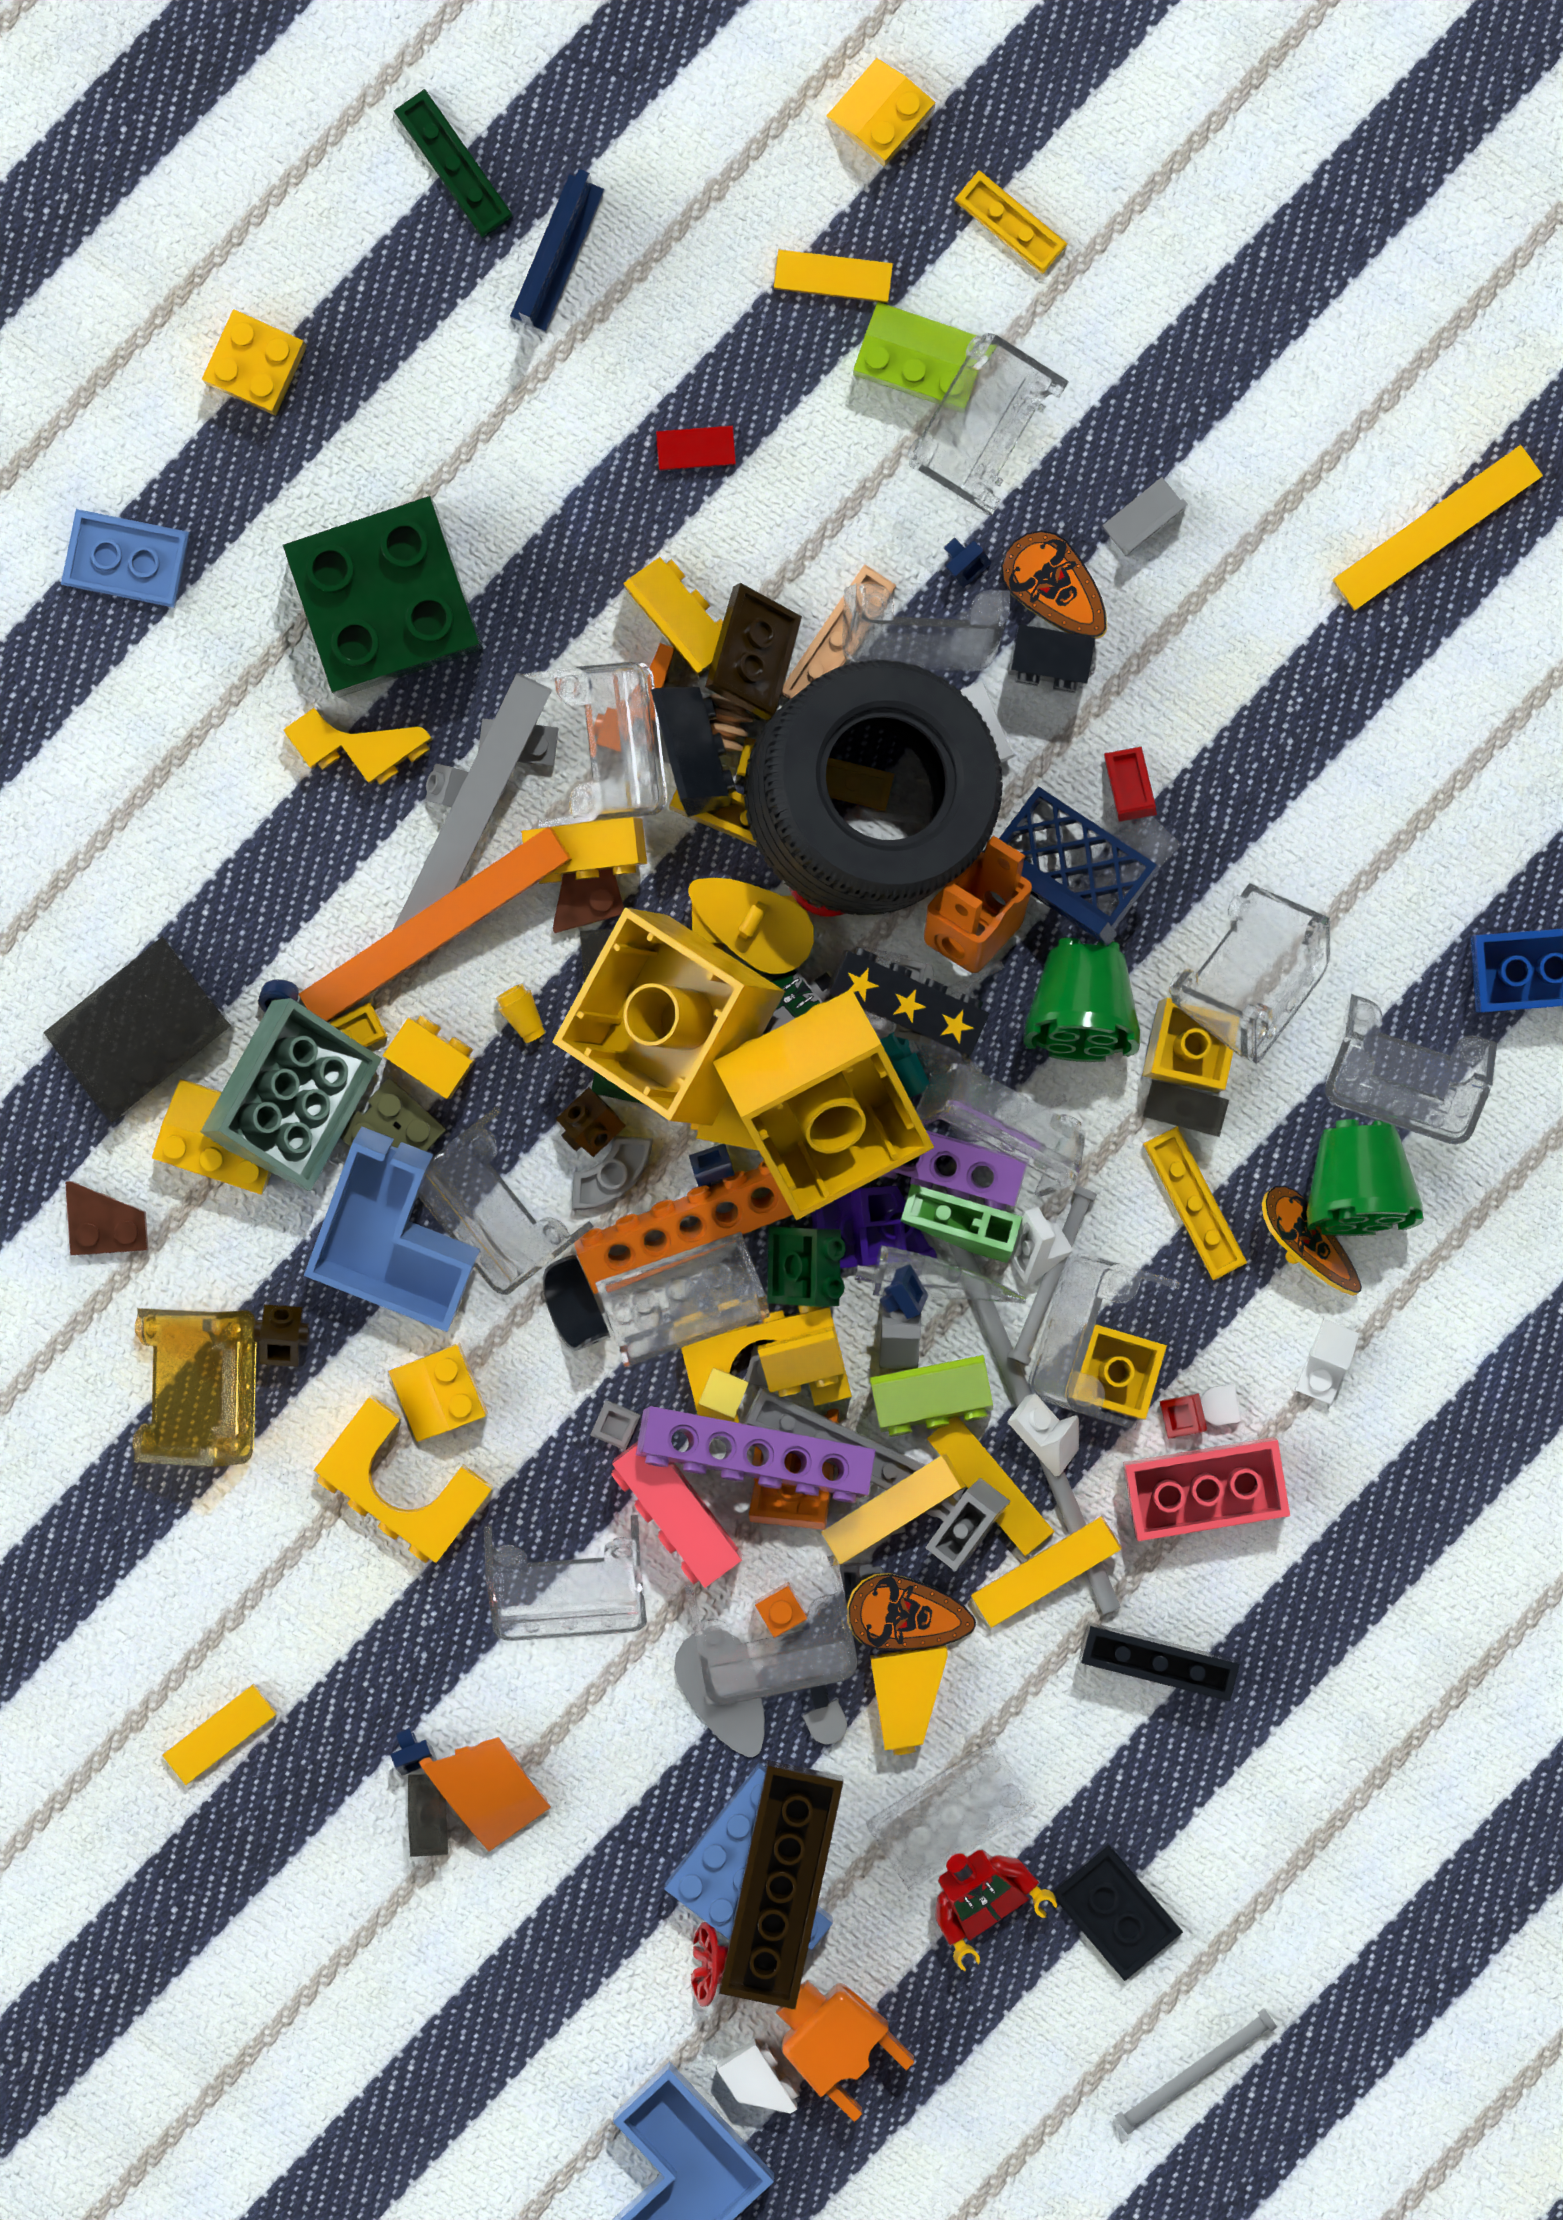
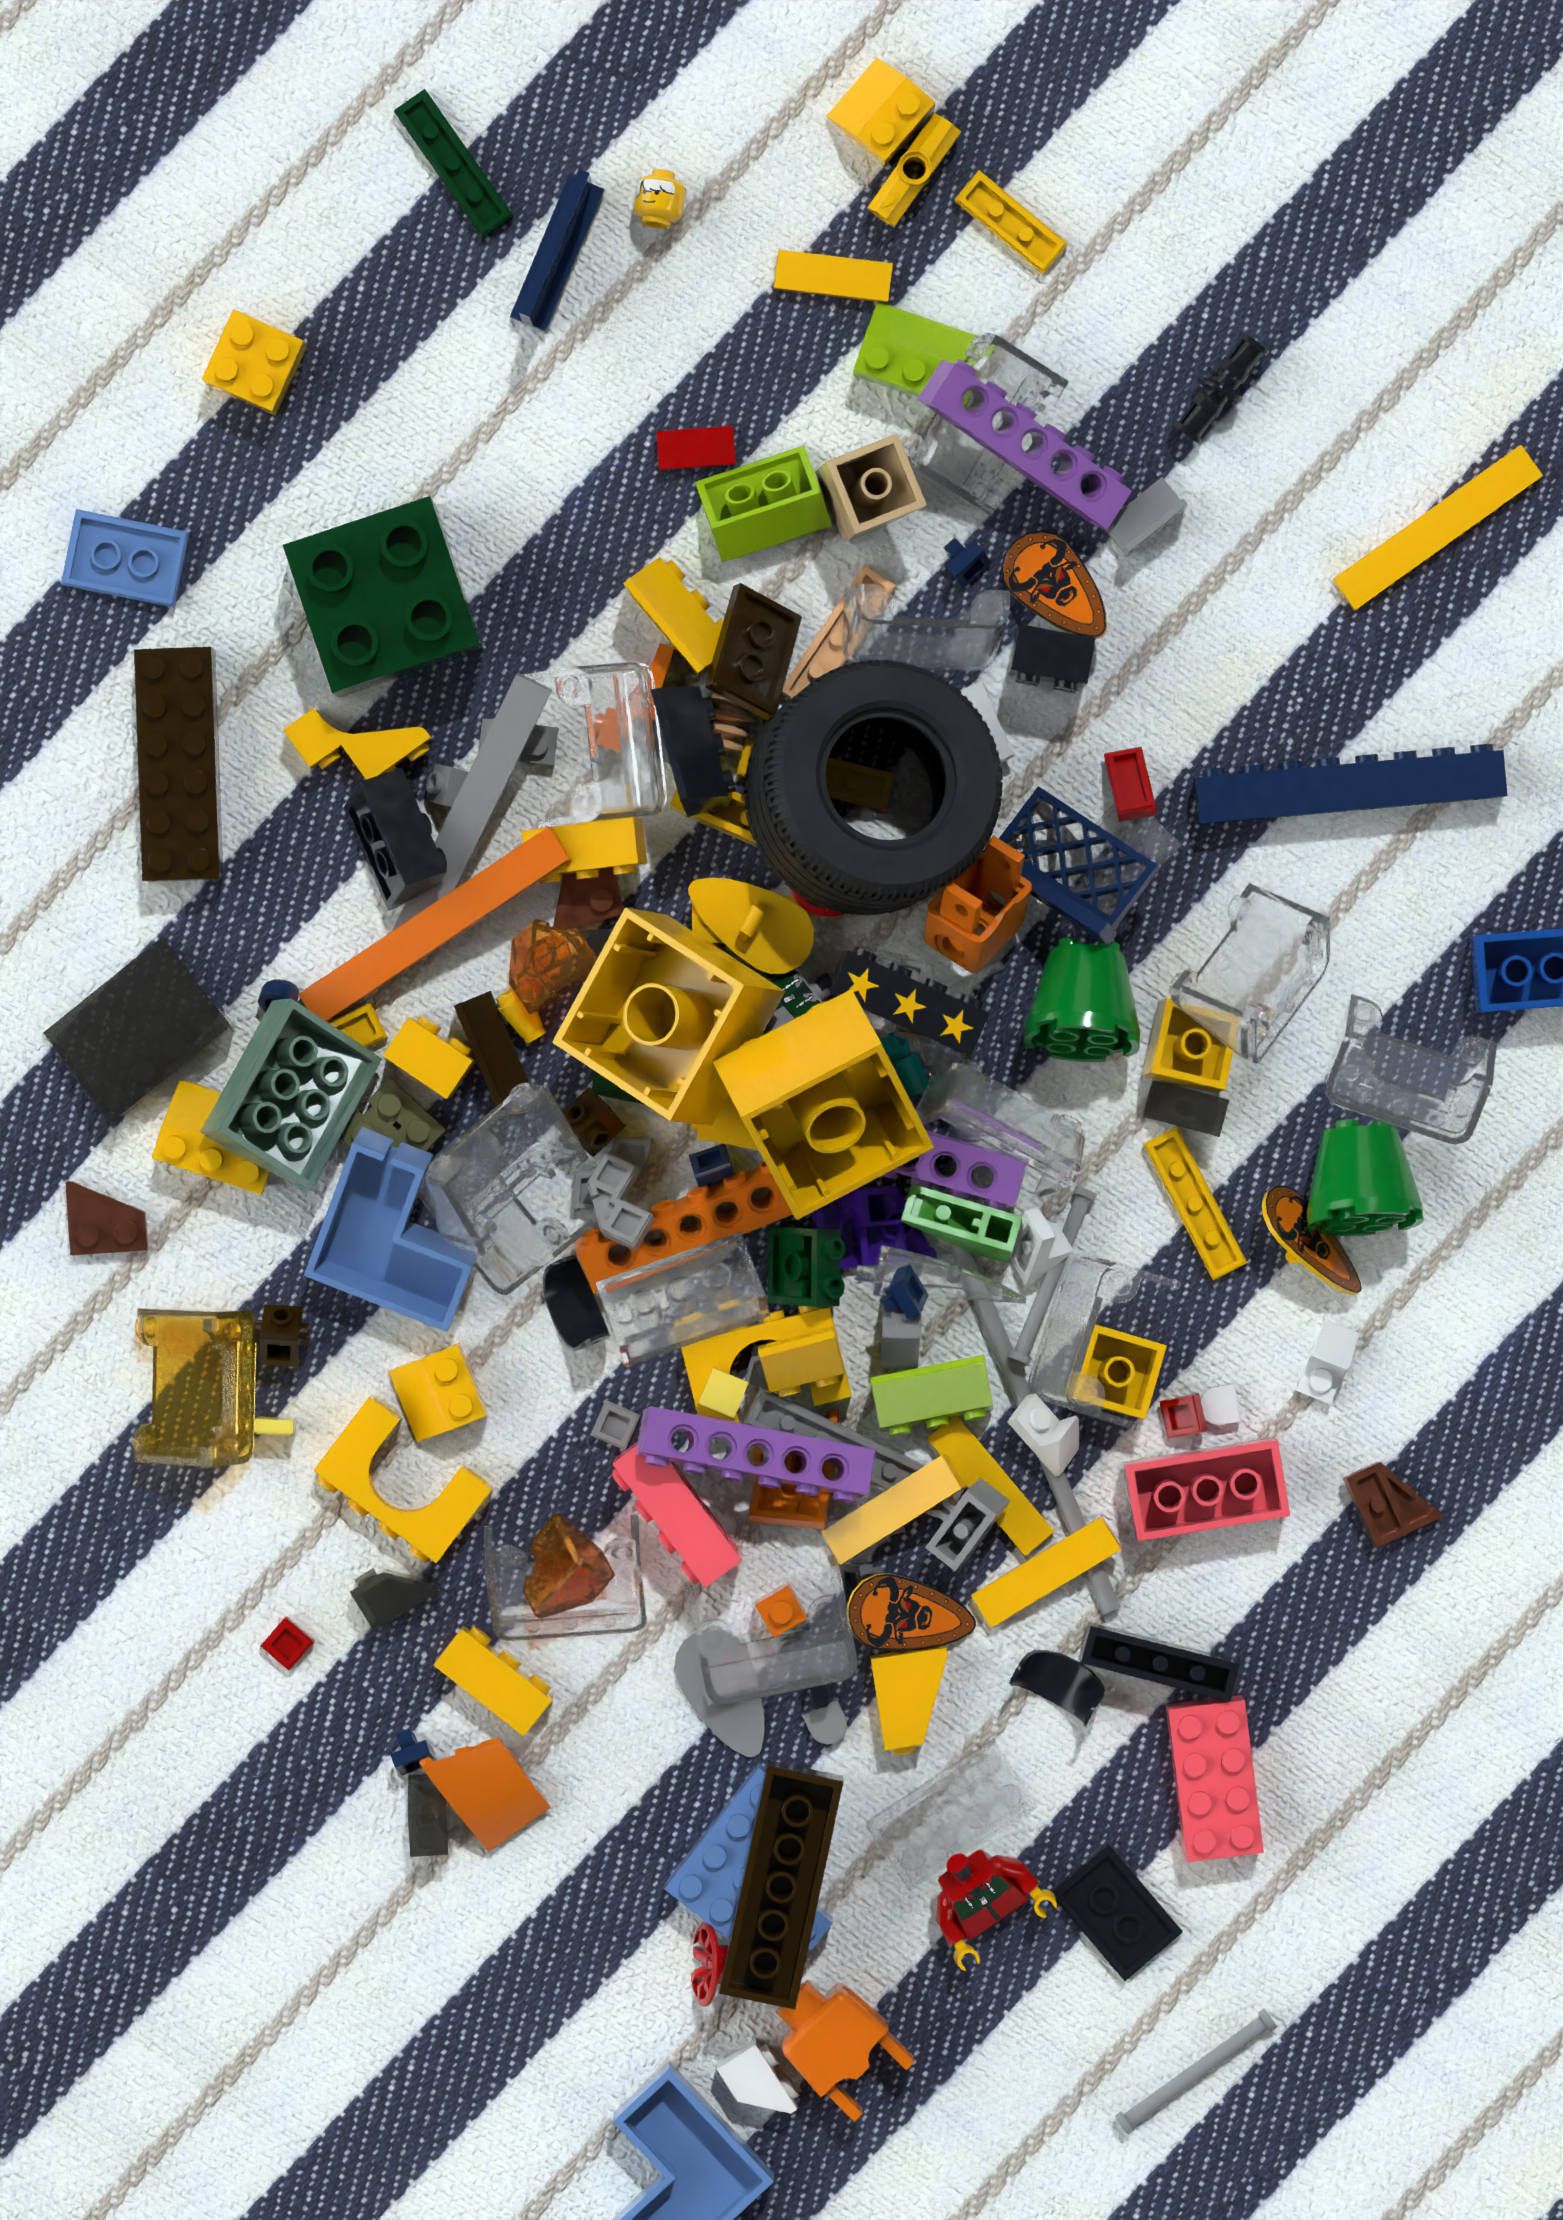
yellow tile [162,1683,277,1785] -> none
none -> dark brown brick [134,647,224,882]
none -> light yellow tile [254,1416,297,1436]
none -> red tile [260,1616,315,1670]
none -> black slope [344,768,447,911]
none -> clear smoke slope [350,1568,441,1631]
none -> clear windscreen [425,1083,589,1256]
none -> yellow brick [433,1625,554,1736]
none -> dark brown panel [453,991,535,1112]
none -> clear orange slope [509,919,597,1014]
none -> clear orange slope [523,1512,615,1619]
none -> light grey tile [587,1151,655,1251]
none -> yellow head [633,169,686,229]
none -> lime slope [695,445,832,563]
none -> tan slope [815,433,927,543]
none -> yellow piece [867,113,961,228]
none -> medium lavender brick [917,359,1132,530]
none -> black piece [1009,1650,1105,1728]
none -> coral brick [1166,1695,1264,1862]
none -> black piece [1172,331,1270,445]
none -> dark blue brick [1193,744,1508,825]
none -> copper wing [1342,1462,1443,1548]

